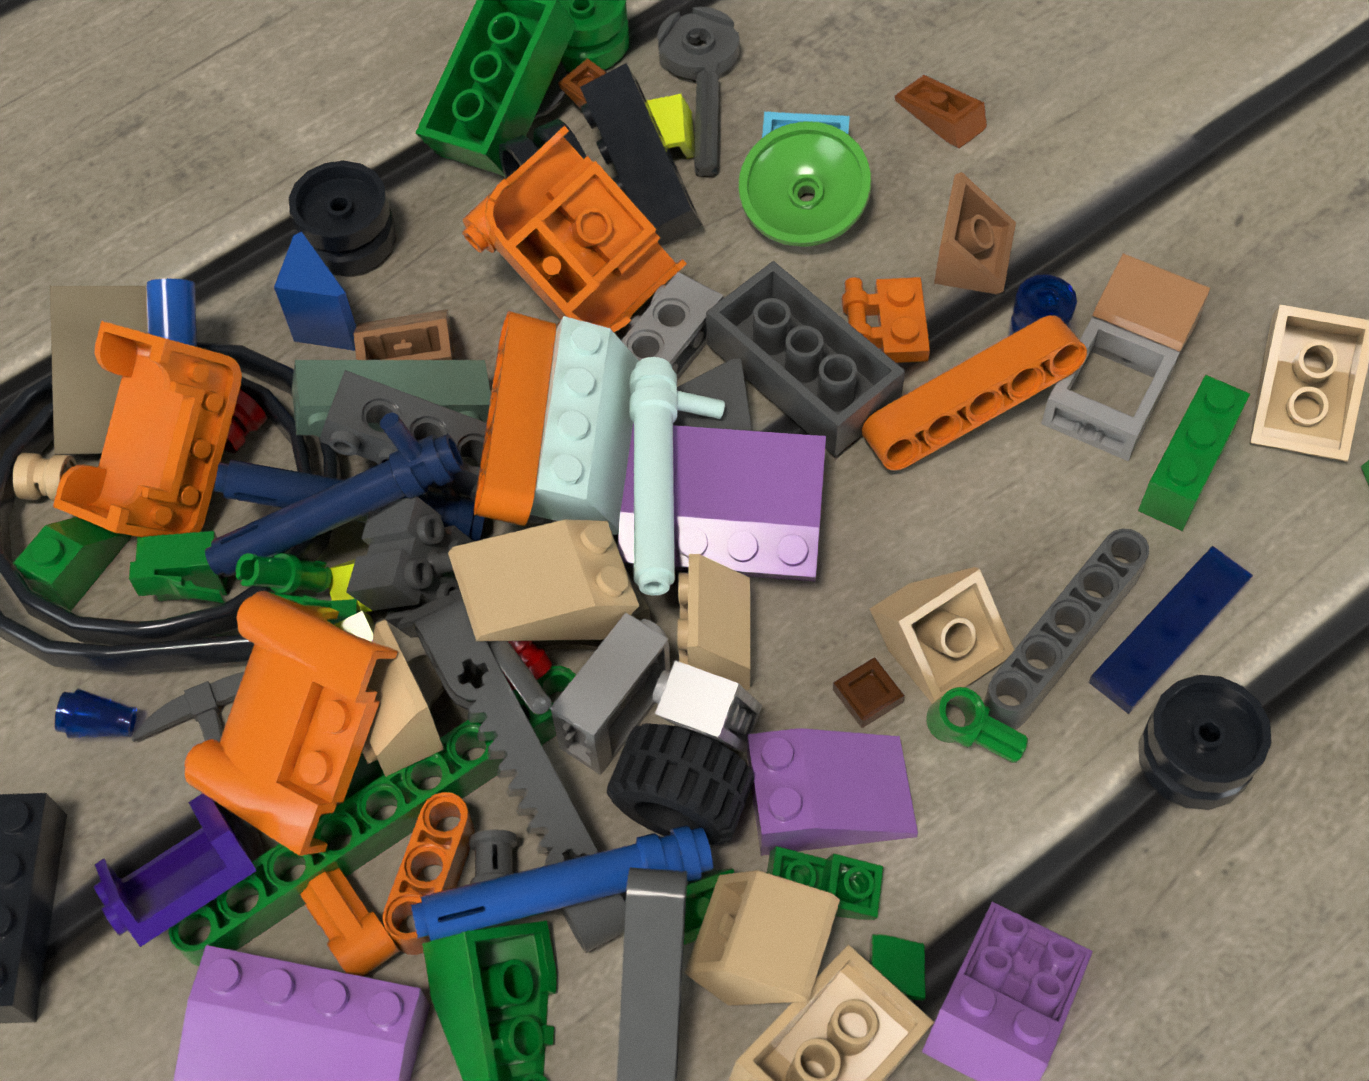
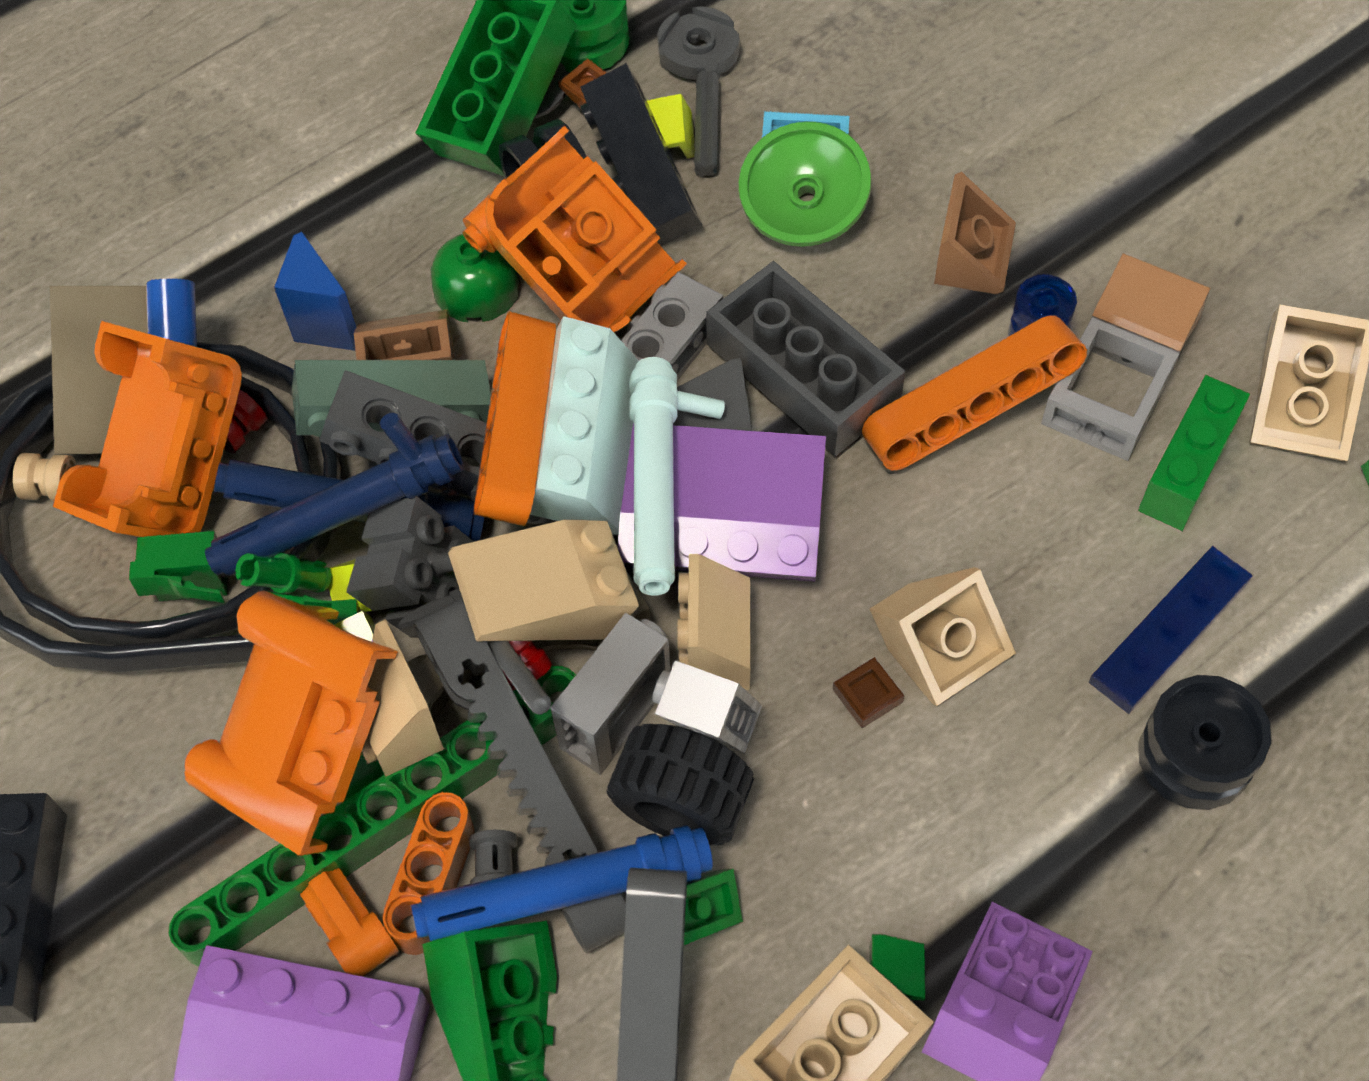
green slope [13,517,132,611] -> none
clear blue cone [54,688,137,739] -> none
dark purple panel [94,793,257,947] -> none
dark grey piece [132,672,265,861] -> none
black wheel [288,160,396,276] -> none
tan slope [685,870,840,1006] -> none
medium lavender slope [747,728,918,856] -> none
green slope [767,846,884,920] -> none
orange plate [841,277,930,363] -> none
dark orange slope [895,75,987,148] -> none
green axle [926,687,1028,763] -> none
dark grey beam [983,528,1149,730] -> none
none -> green cylinder [431,234,520,322]

